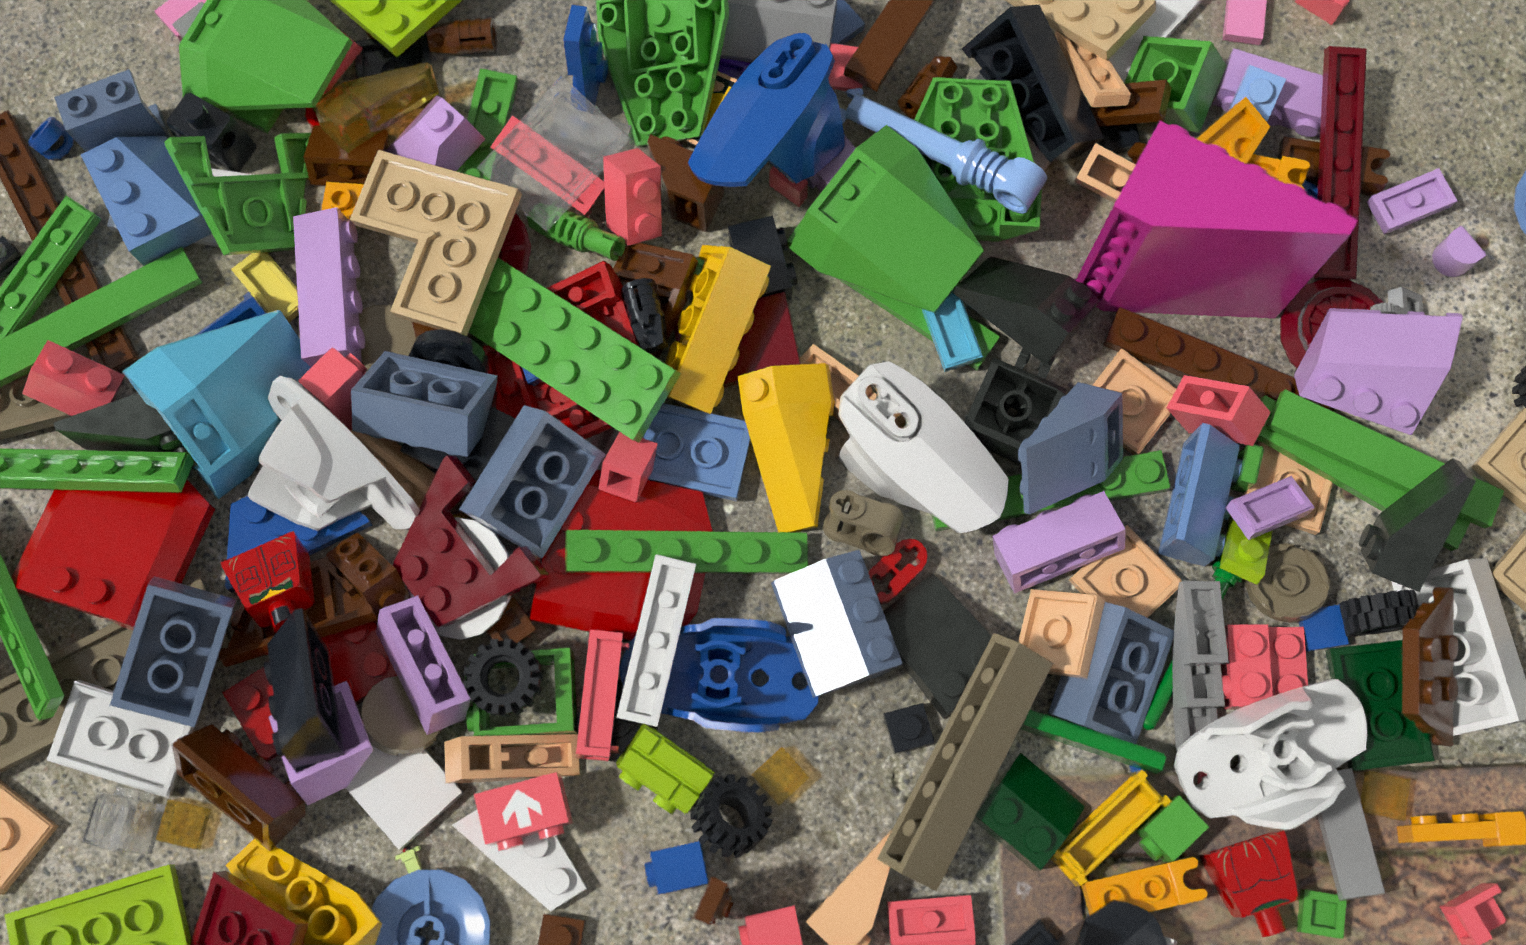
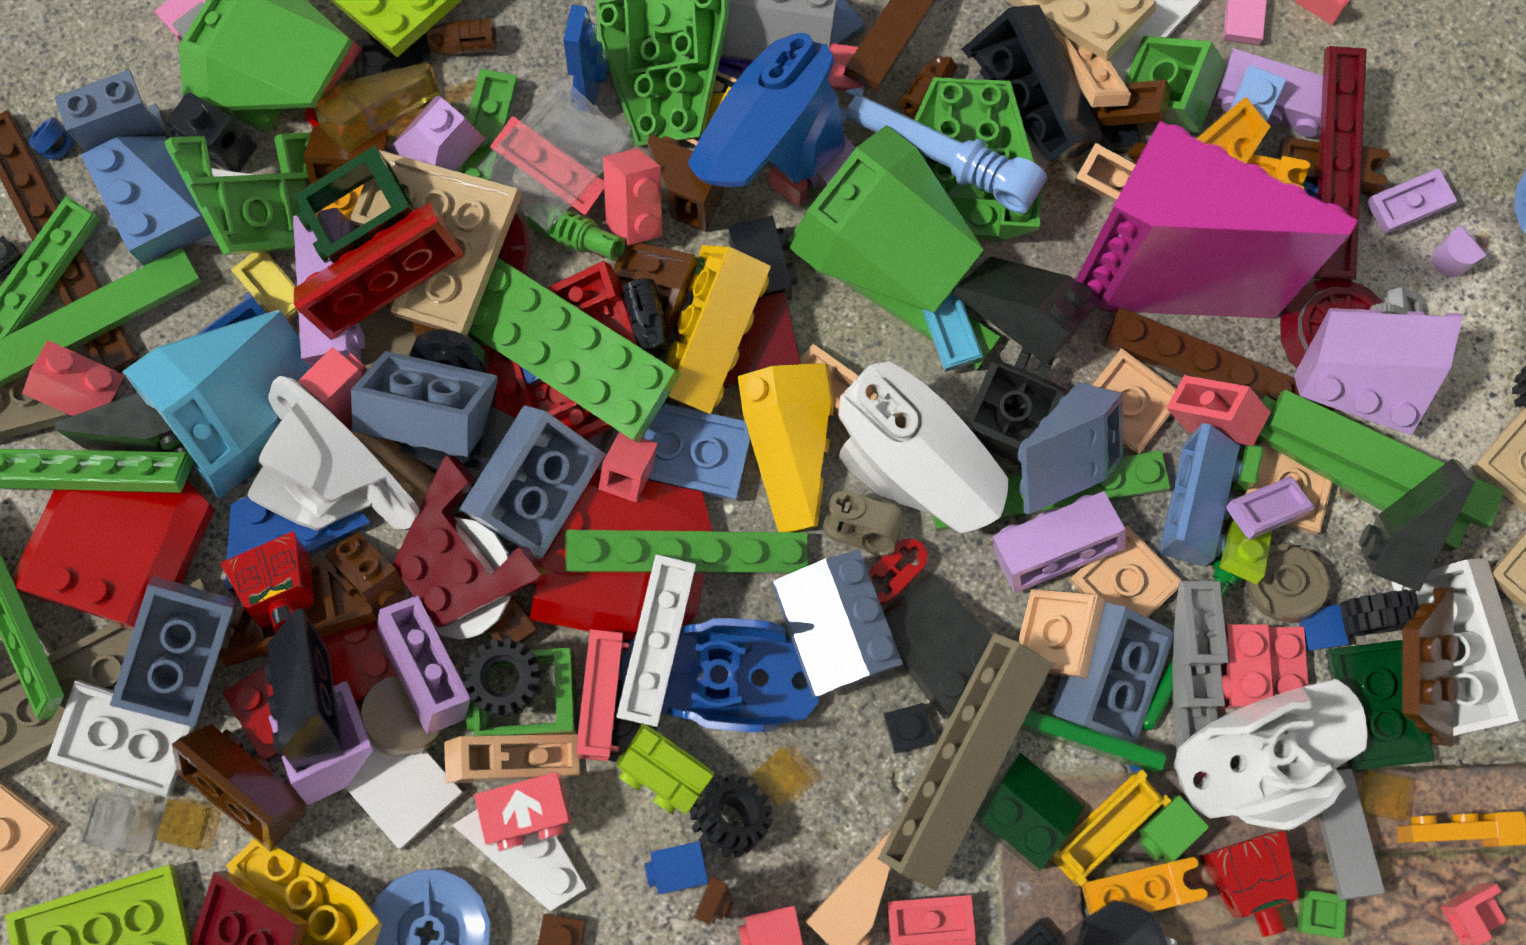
yellowish green piece [395,845,422,873] -> none
none -> dark green window [293,146,415,263]
none -> red slope [293,202,465,340]

